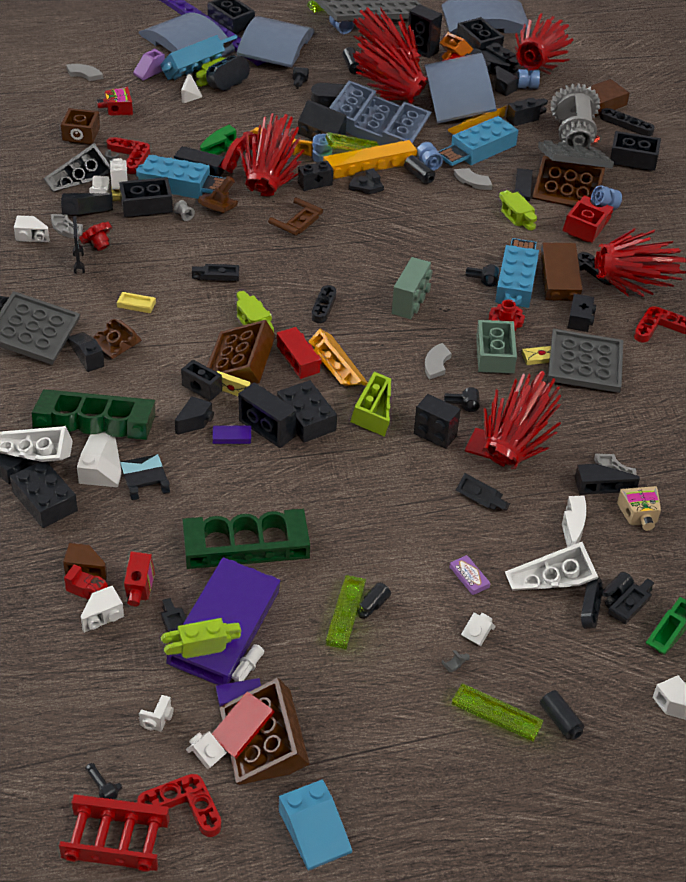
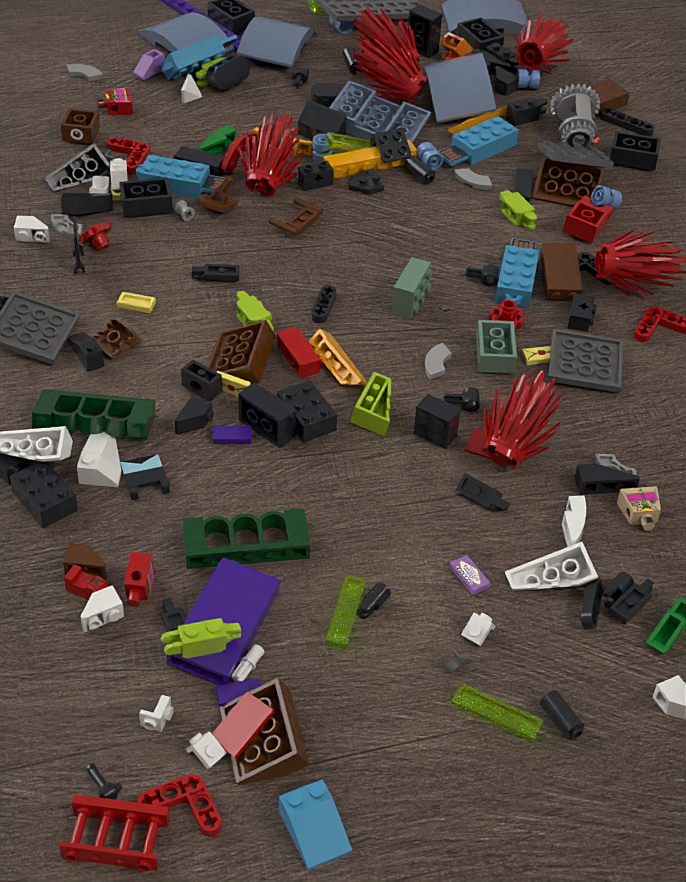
none -> black bracket [369,128,412,163]

